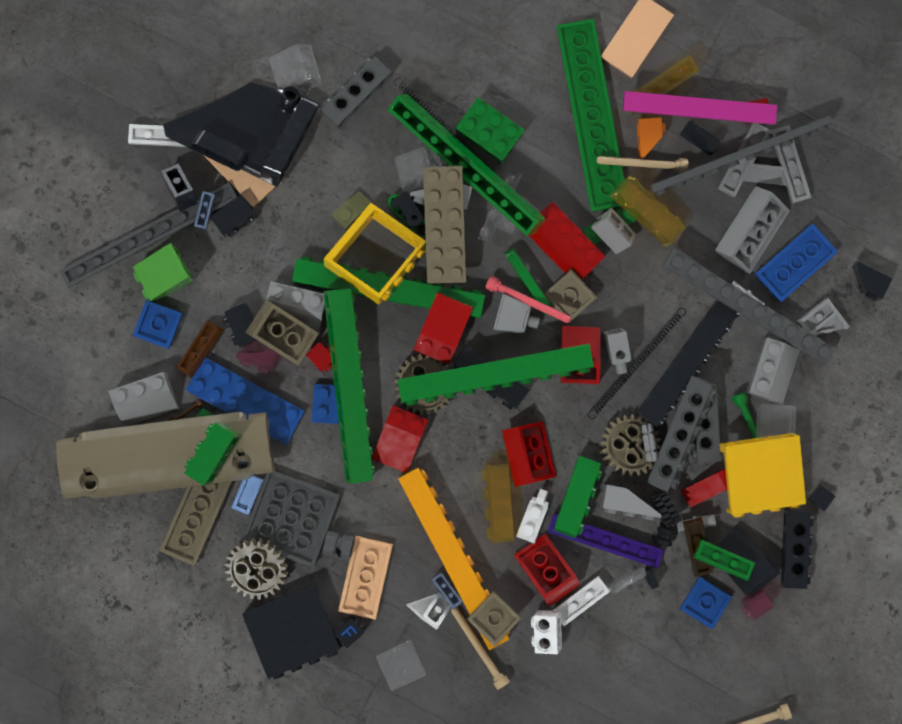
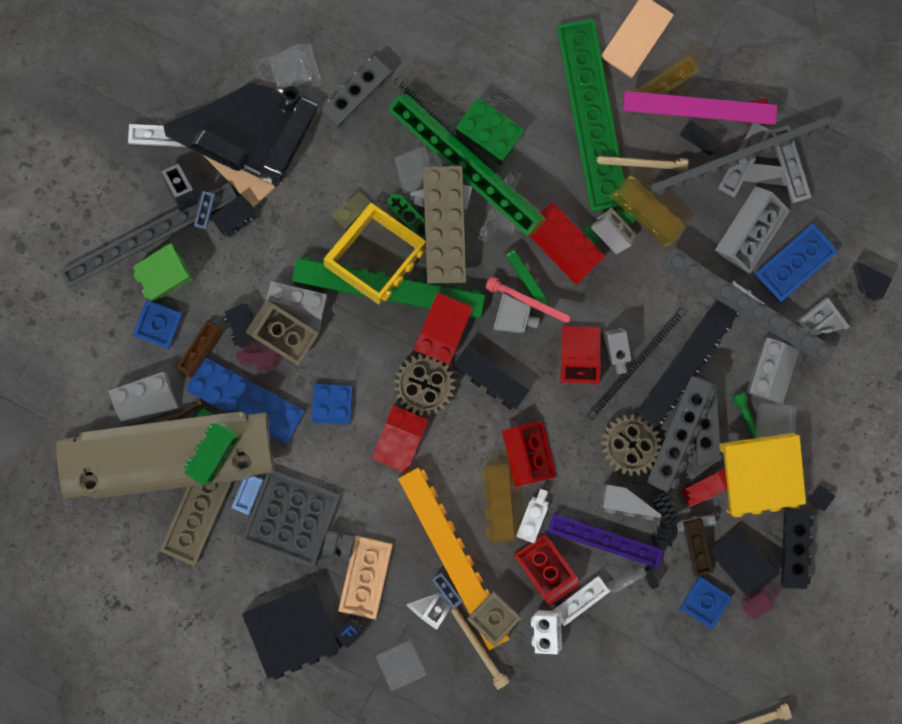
dark tan gear [225,538,288,600] -> none
red brick [306,342,332,372] -> none
green brick [323,288,375,484] -> none
black leg [390,191,423,228] -> none
green brick [397,344,594,406] -> none
dark tan tile [544,269,597,323] -> none
green brick [553,456,602,538] -> none
orange slope [636,118,665,159] -> none
light grey axle [641,423,658,462] -> none
green tile [693,540,755,581] -> none

